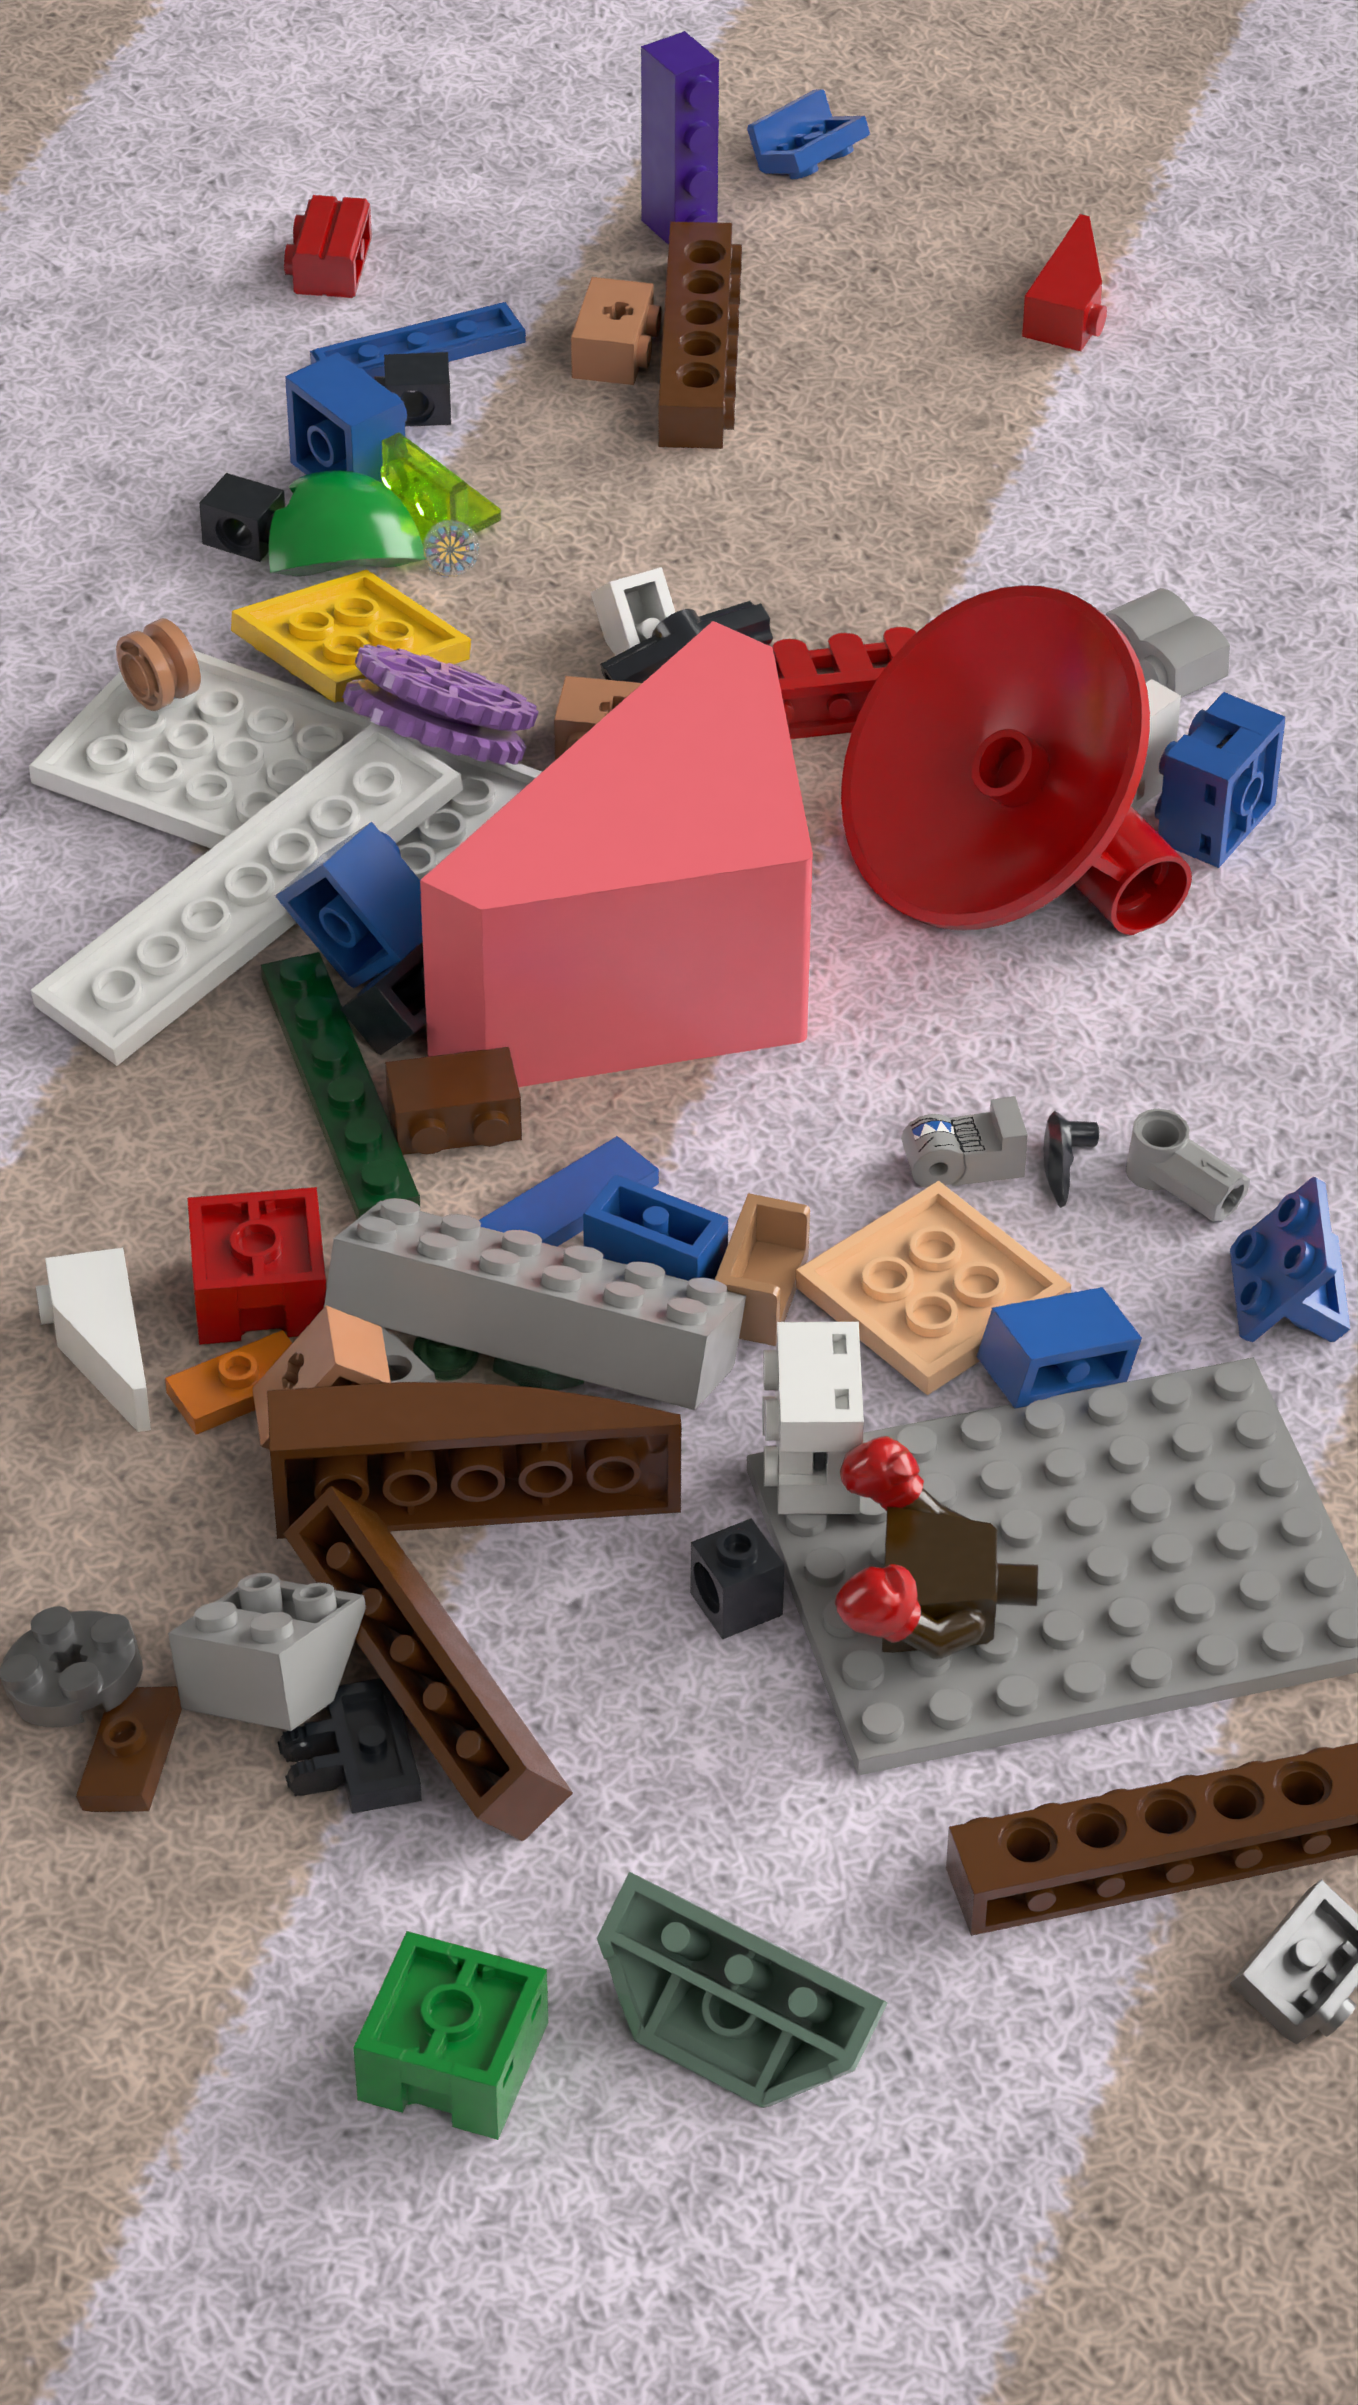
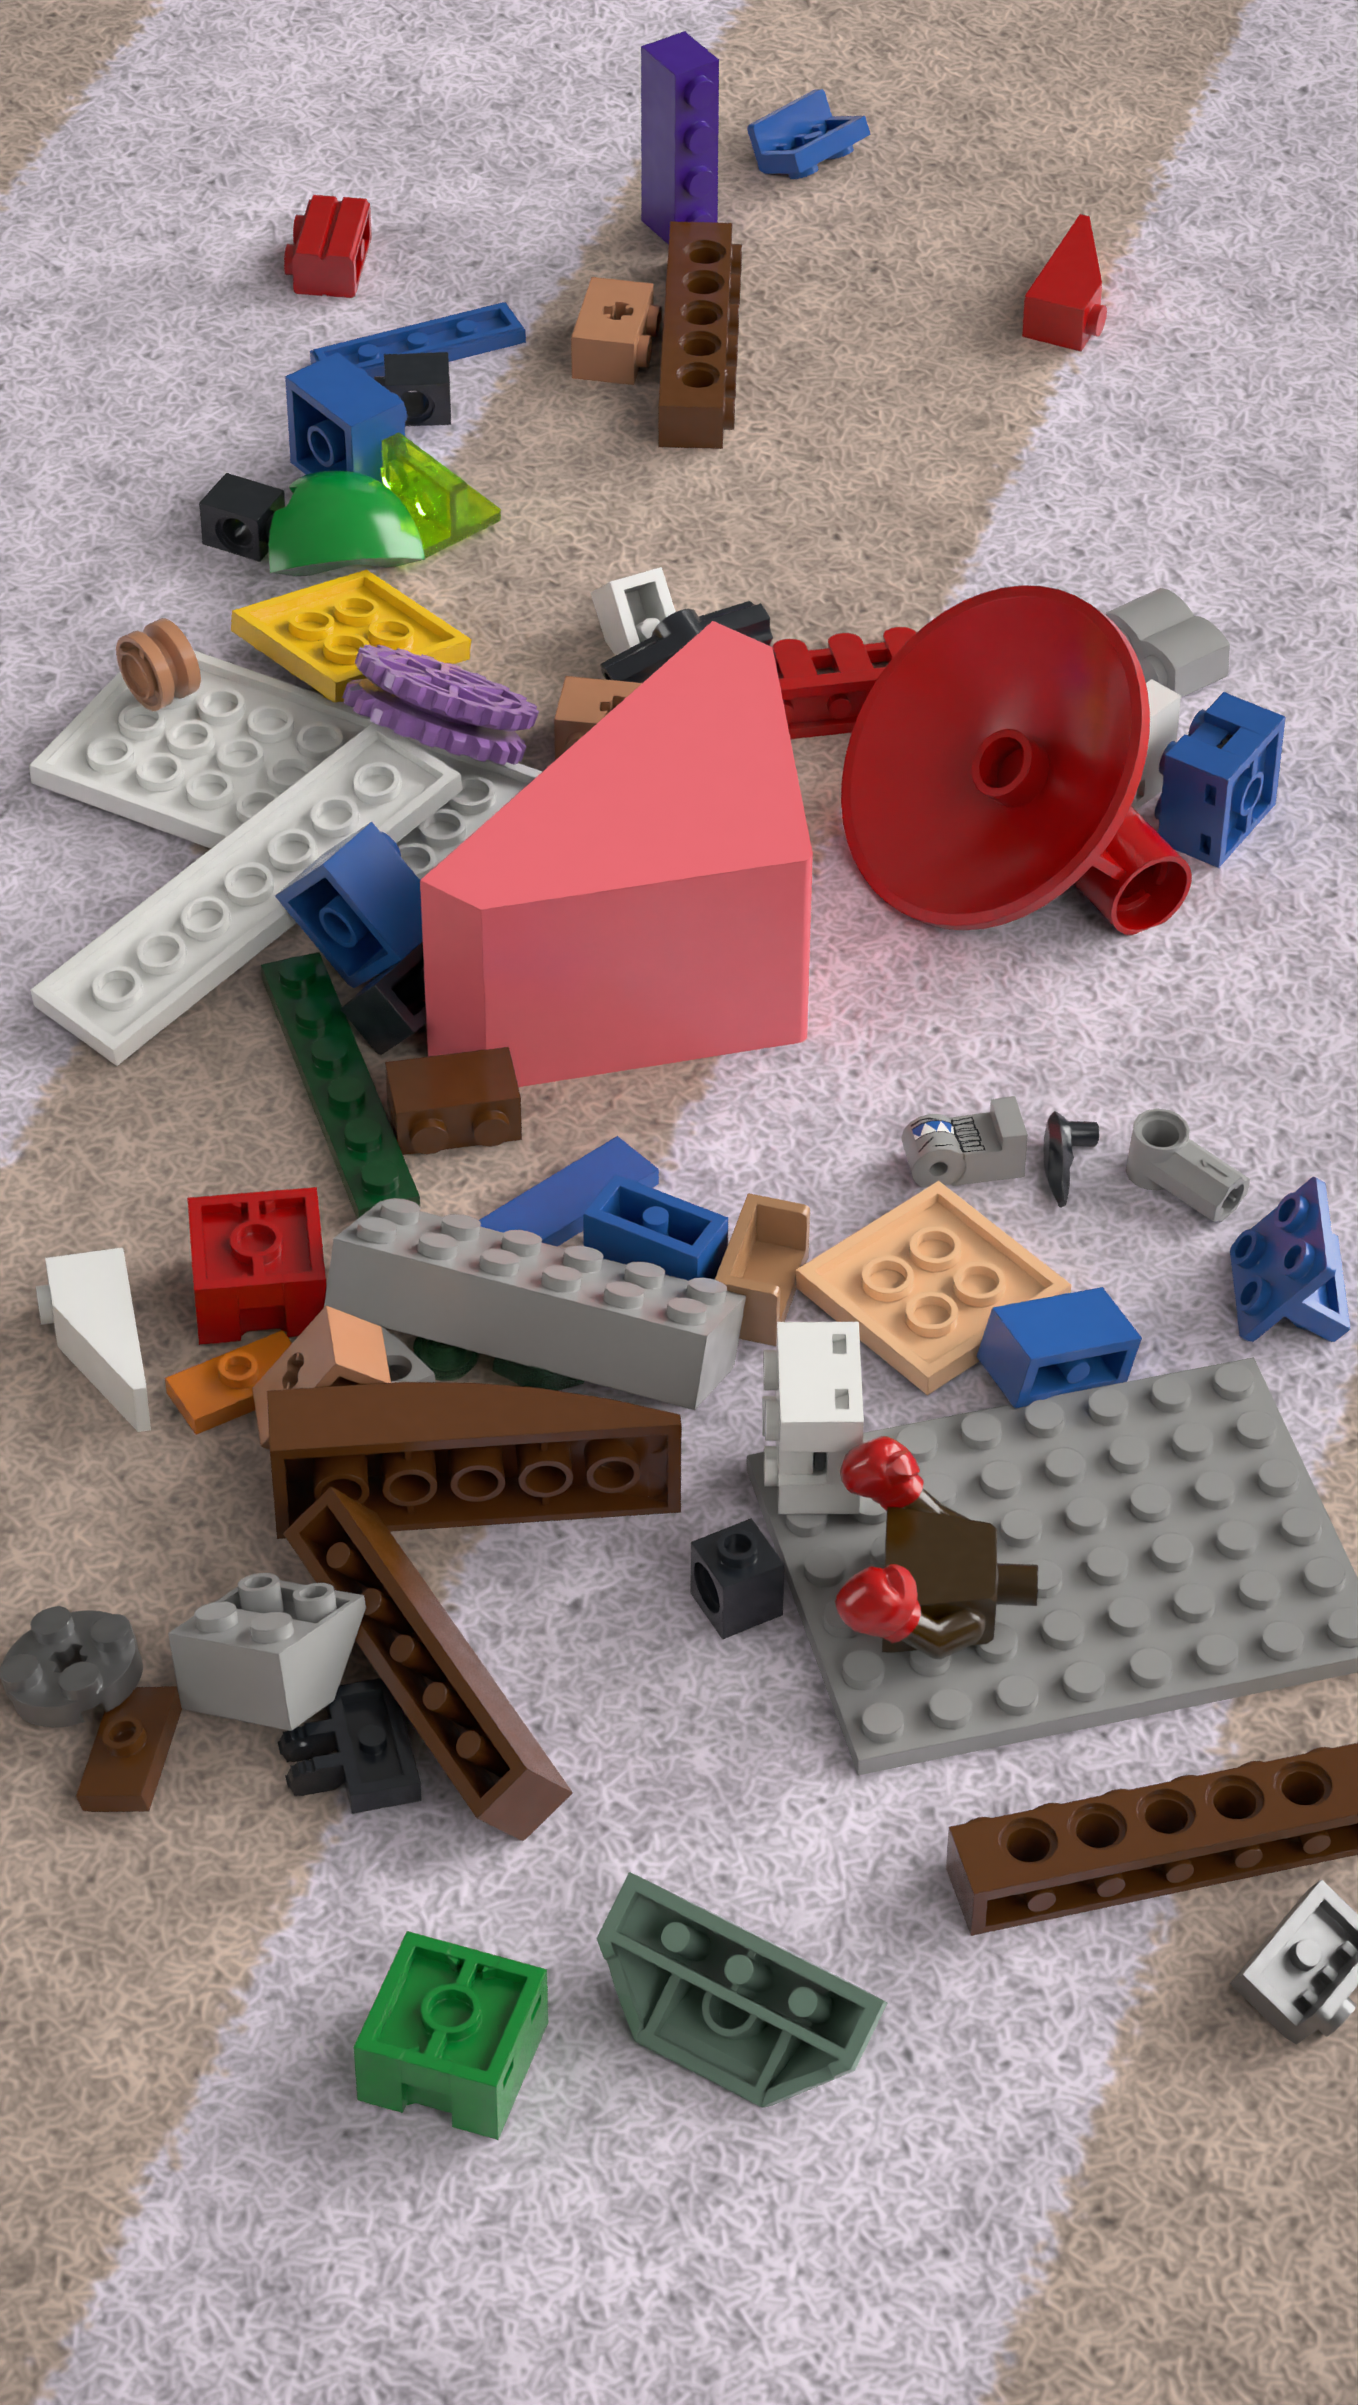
clear tile [423,520,480,577] -> none

